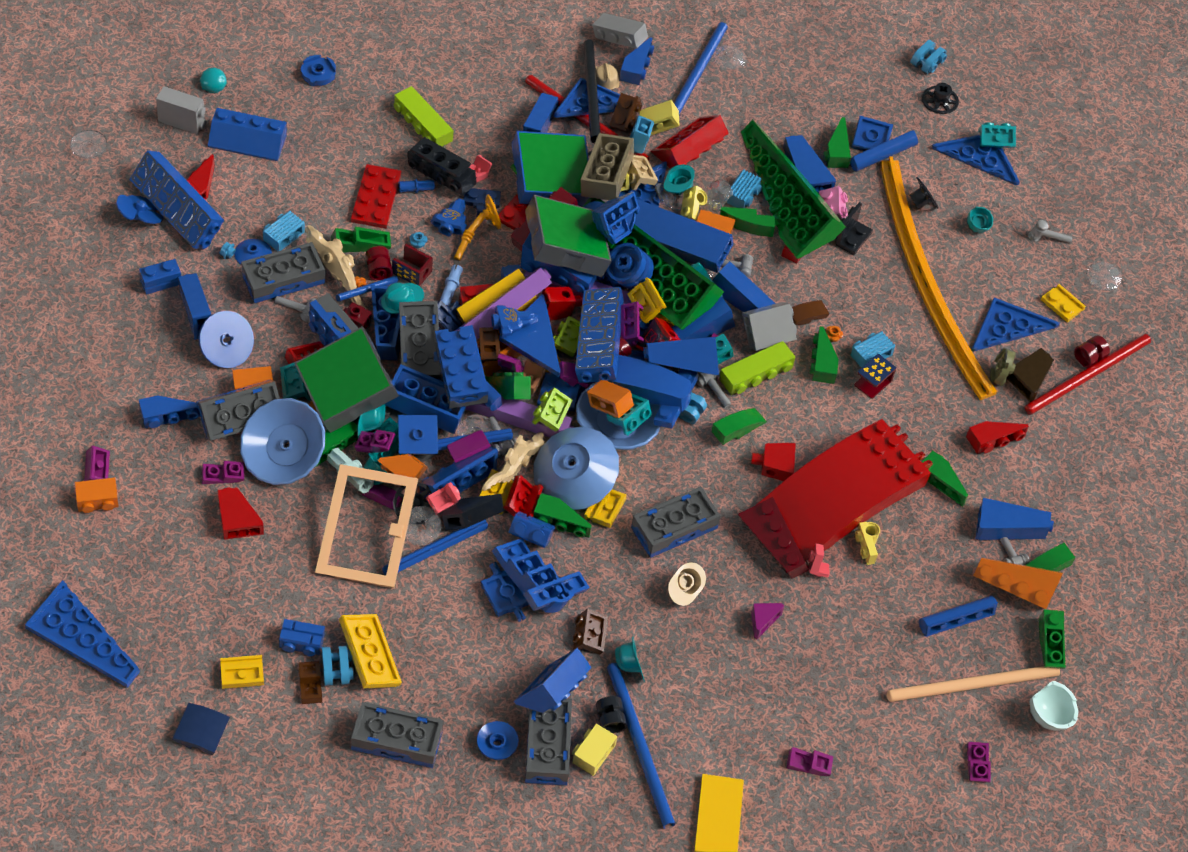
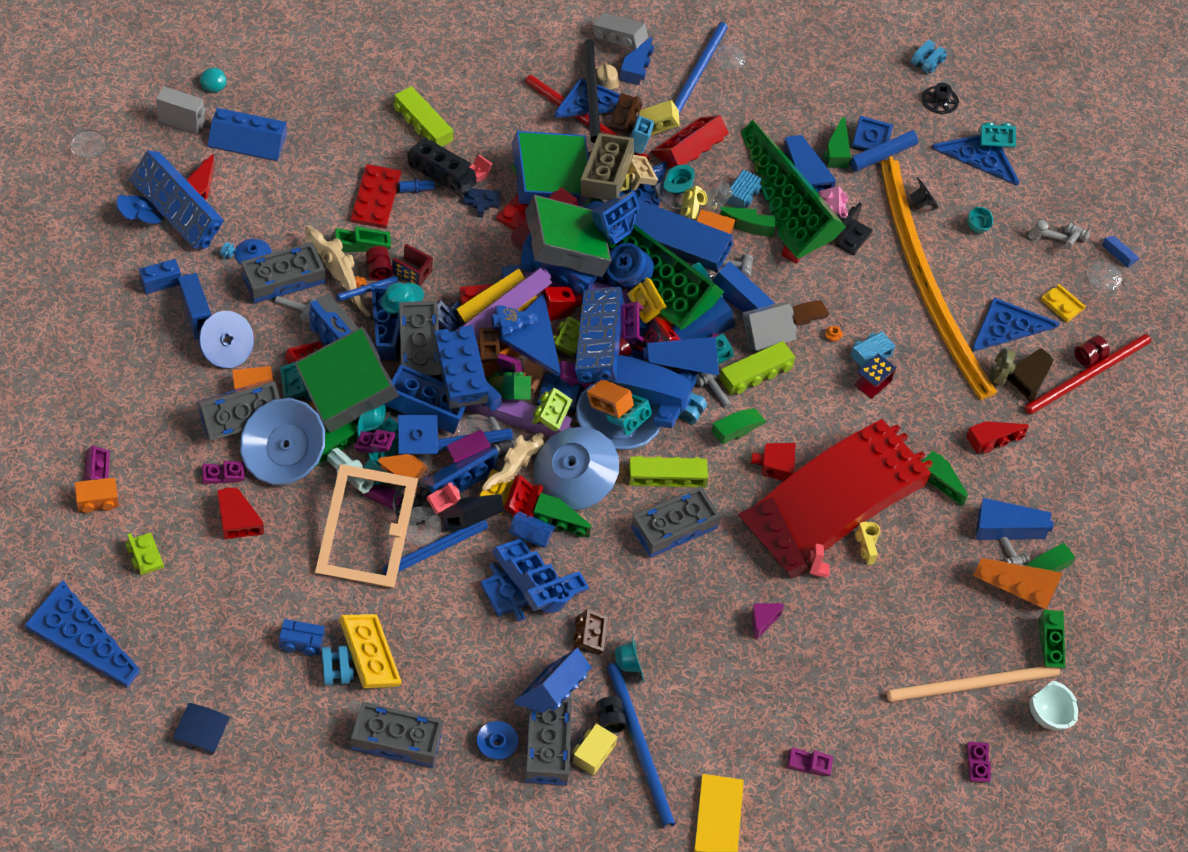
blue slope [139,395,200,428] -> none
yellow plate [220,655,264,689] -> none
dark azure brick [263,211,305,251] -> none
reddish brown slope [298,661,323,704] -> none
blue plate [301,55,336,87] -> none
dark red brick [343,302,372,330] -> none
dark azure plate [409,232,428,248] -> none
blue rock [430,198,467,236] -> none
light blue pin [440,265,463,305] -> none
light orange dish [454,194,501,261] -> none
blue slope [523,93,558,133] -> none
yellow plate [584,489,626,528] -> none
piece [668,562,706,606] -> none
green slope [810,326,839,384] -> none
blue brick [919,596,998,637] -> none
none -> lime bracket [125,533,164,575]
none -> lime brick [628,456,708,488]
none -> light grey piece [1065,223,1090,249]
none -> blue slope [1102,236,1140,268]

